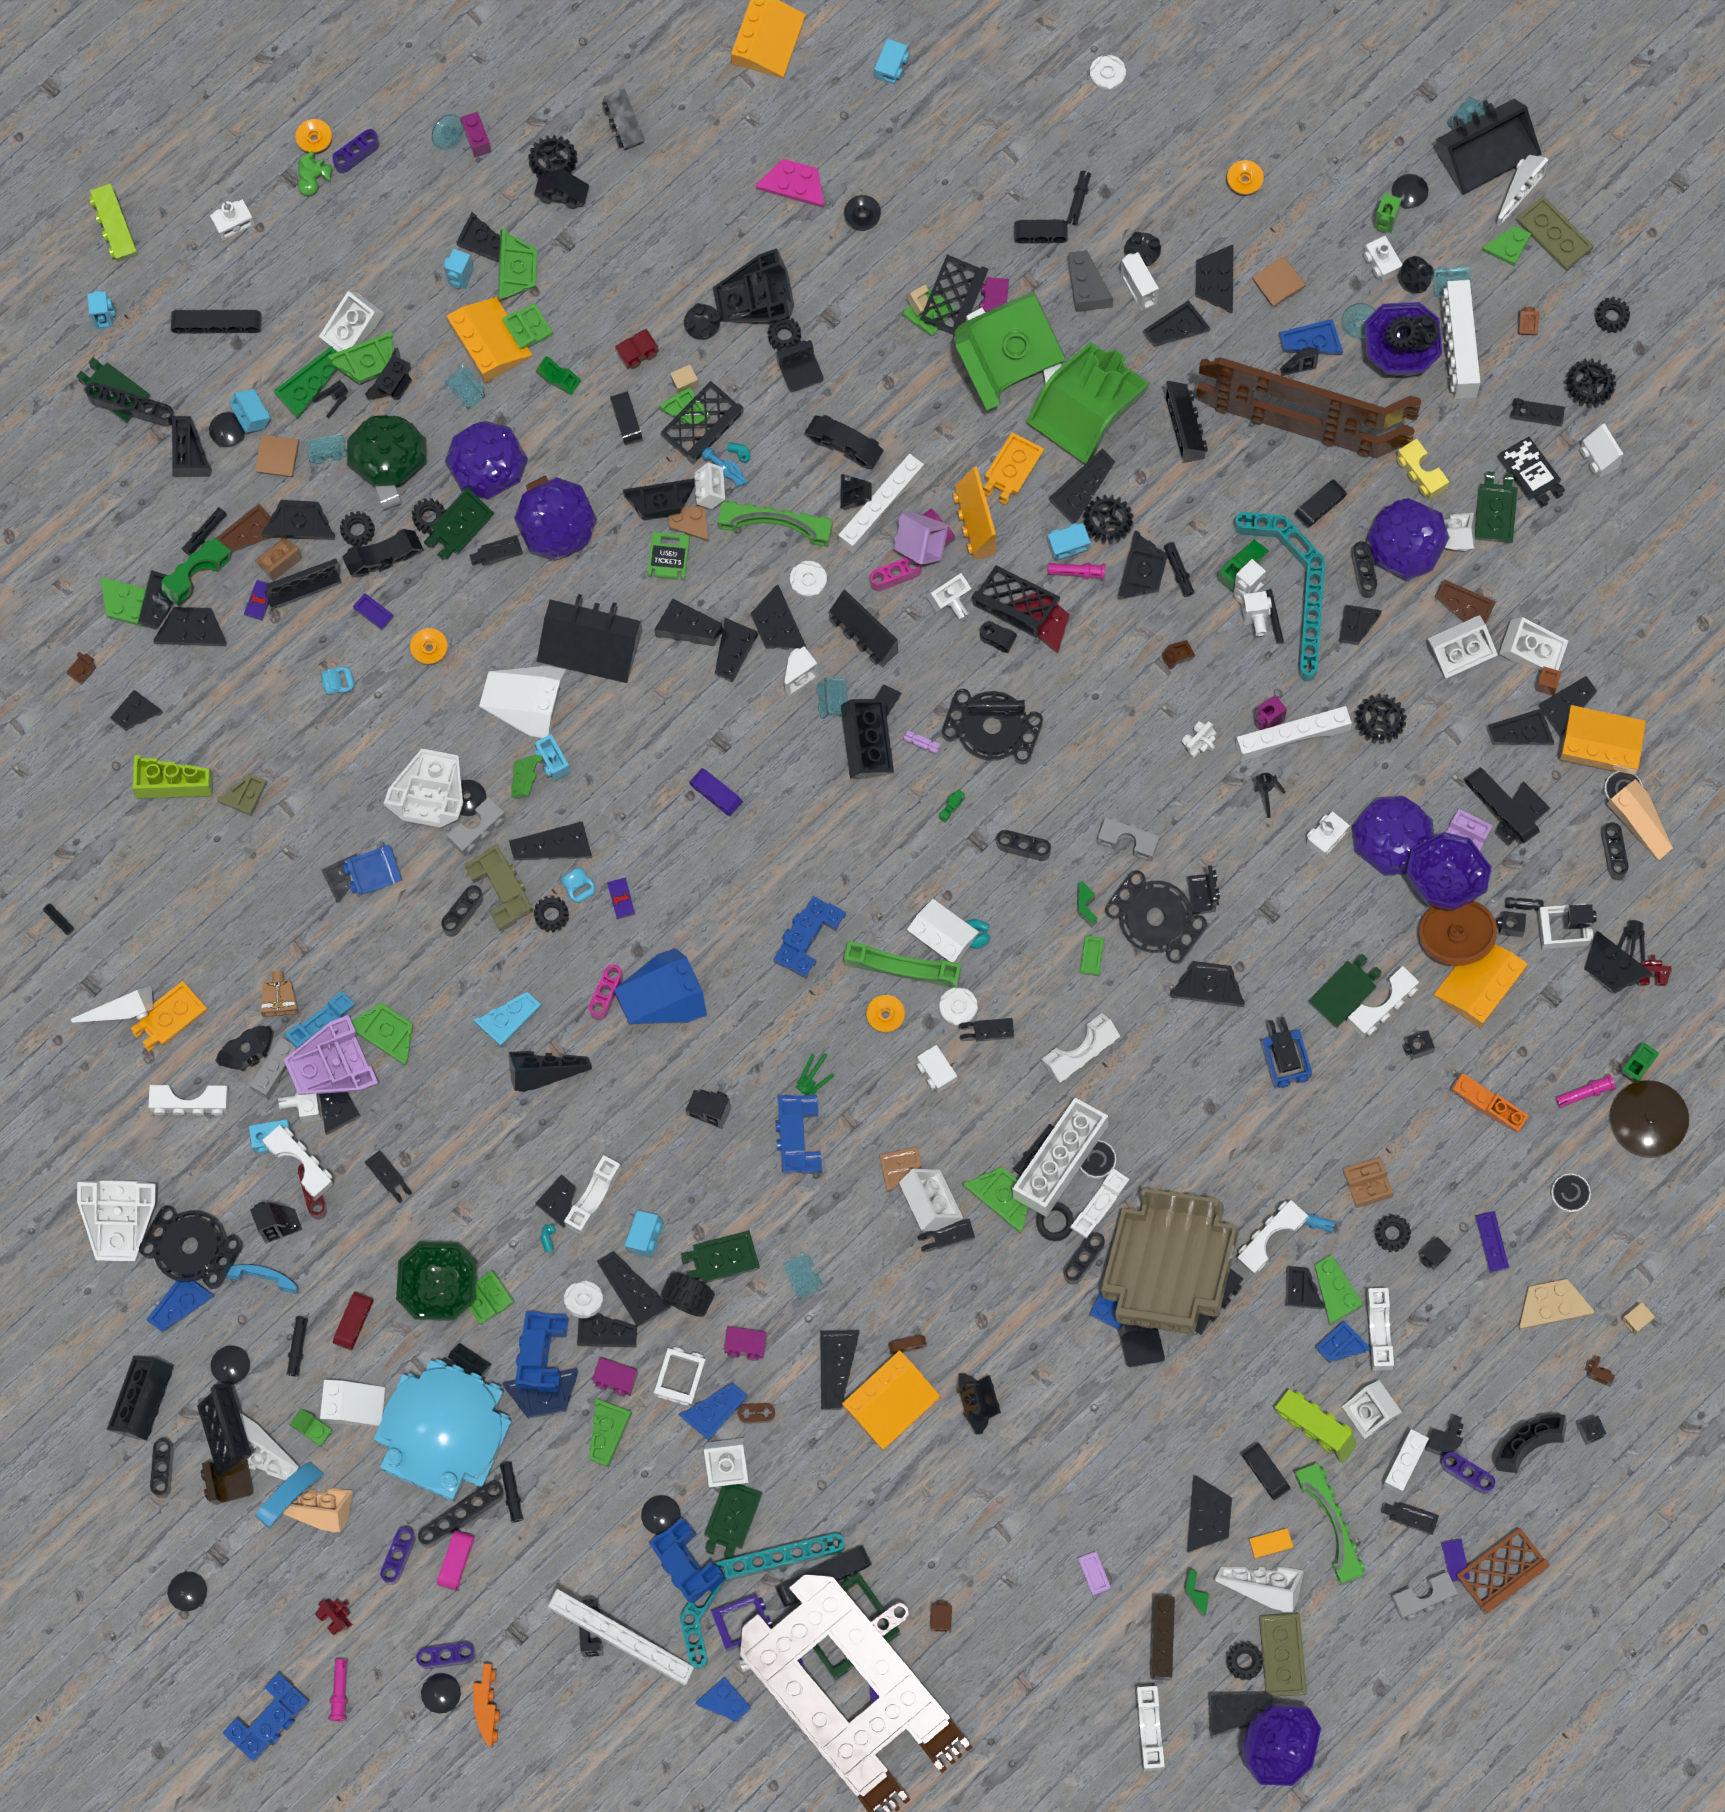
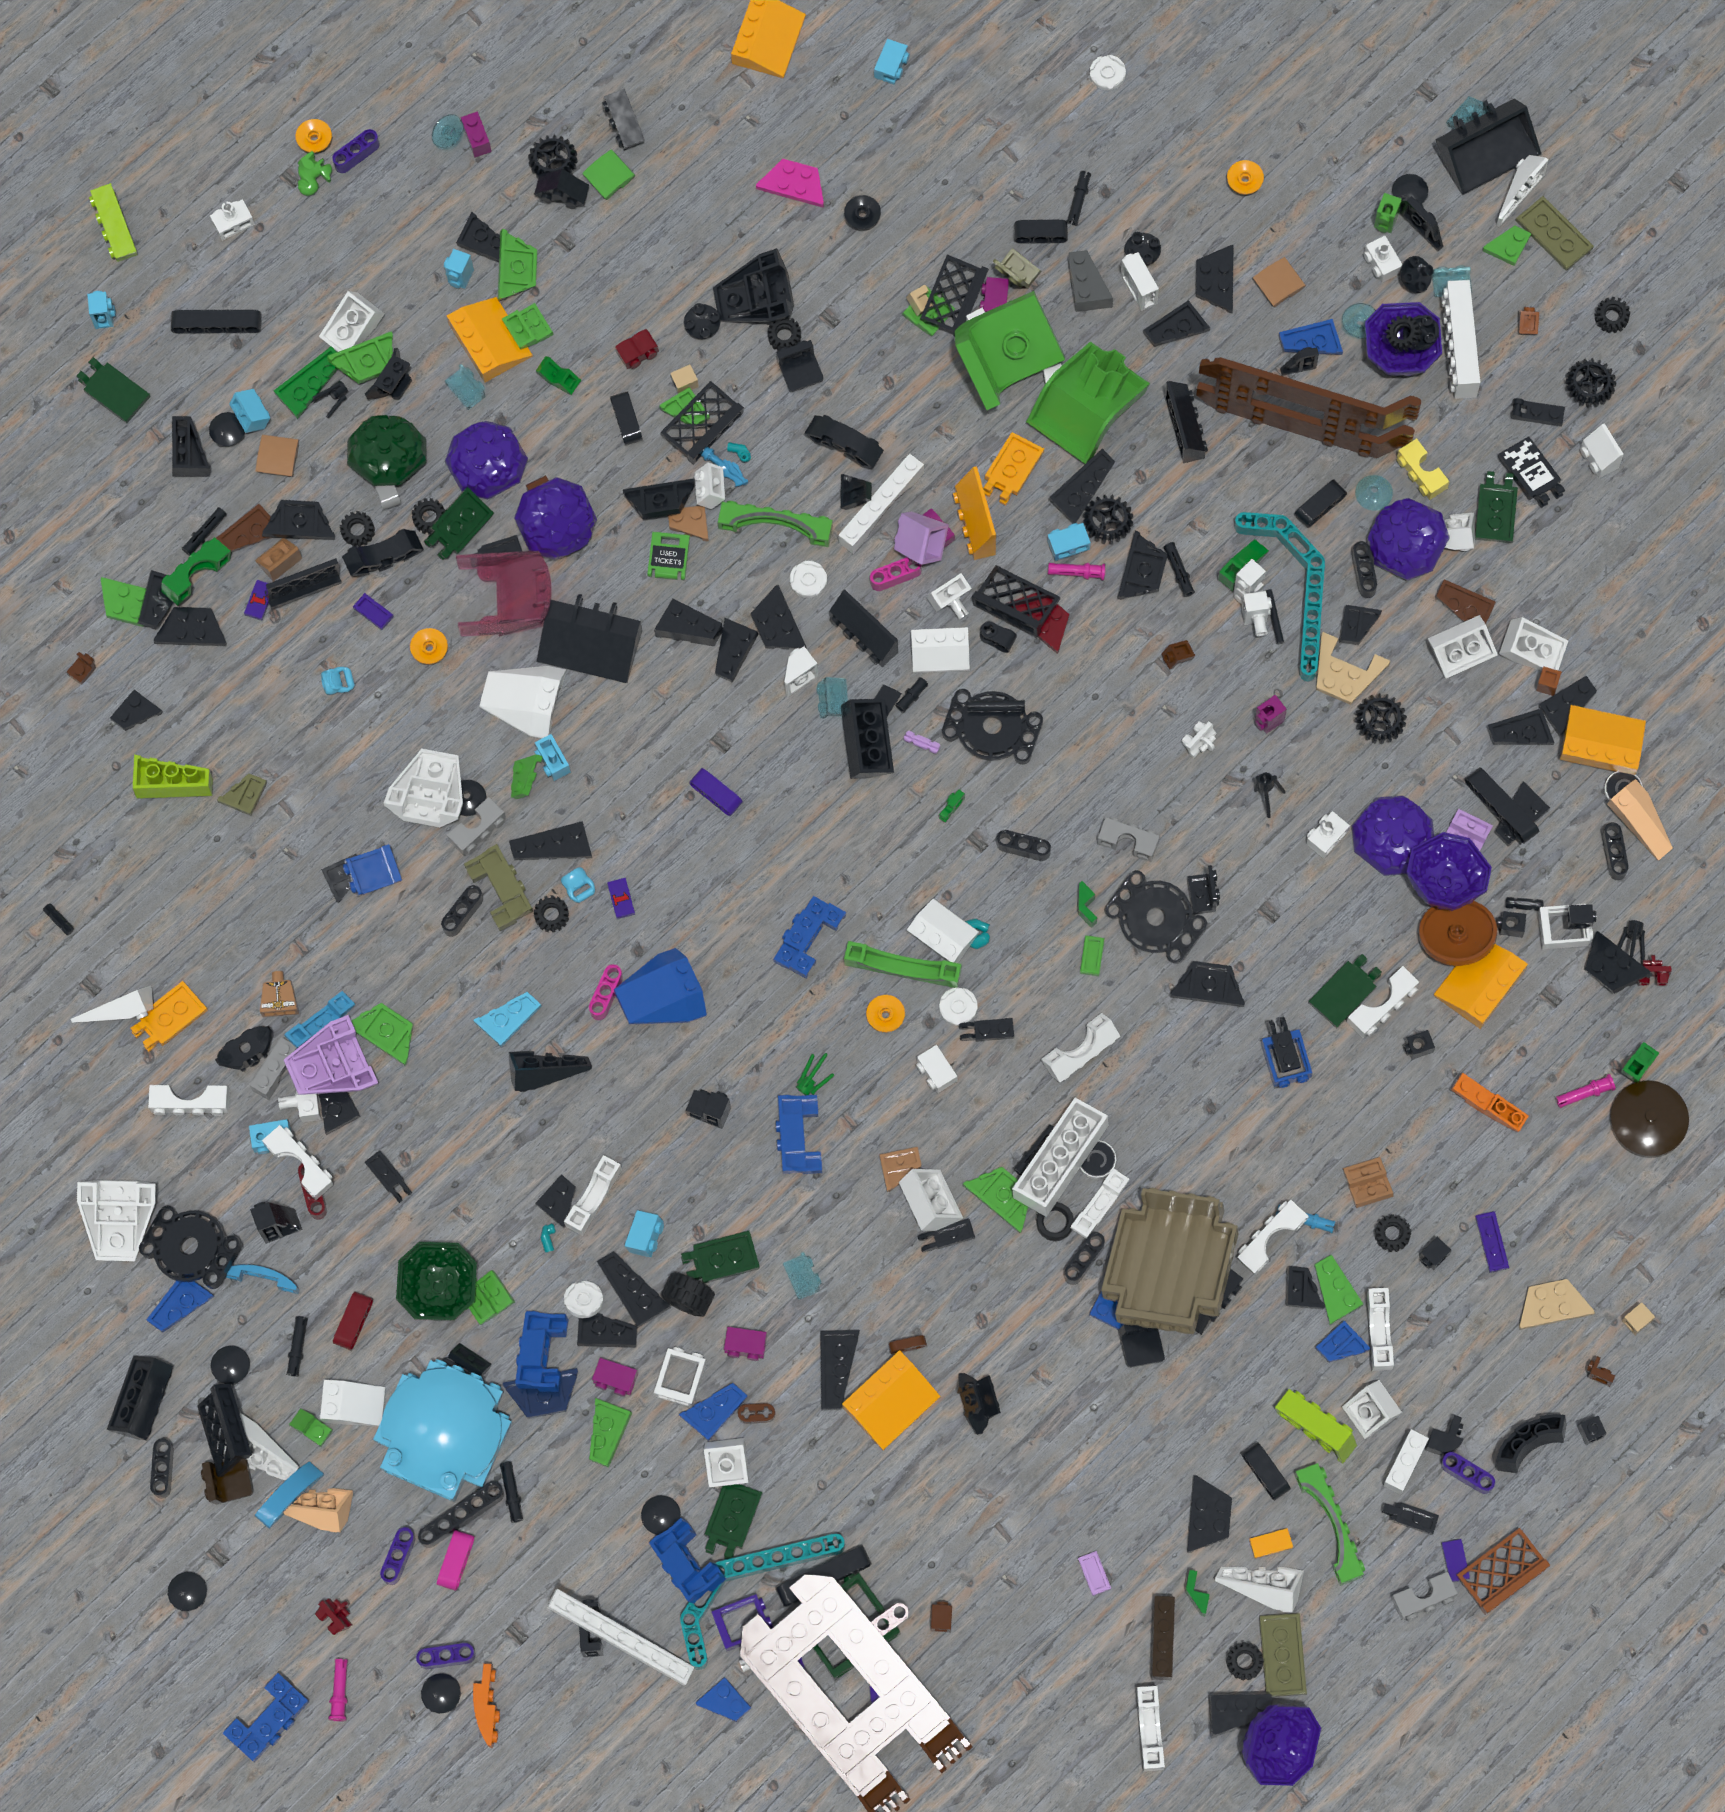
black beam [86,382,174,426] -> none
clear light blue bracket [306,434,347,464] -> none
white arch [1236,706,1352,761] -> none
black tile [1551,1173,1591,1213] -> none
none -> clear pink windscreen [456,551,552,637]
none -> bright green slope [582,149,635,200]
none -> black pin [895,677,928,713]
none -> white slope [911,627,970,673]
none -> bracket [993,248,1041,288]
none -> tan wing [1316,632,1390,705]
none -> clear light blue dish [1355,475,1393,511]
none -> black wing [1395,196,1444,252]

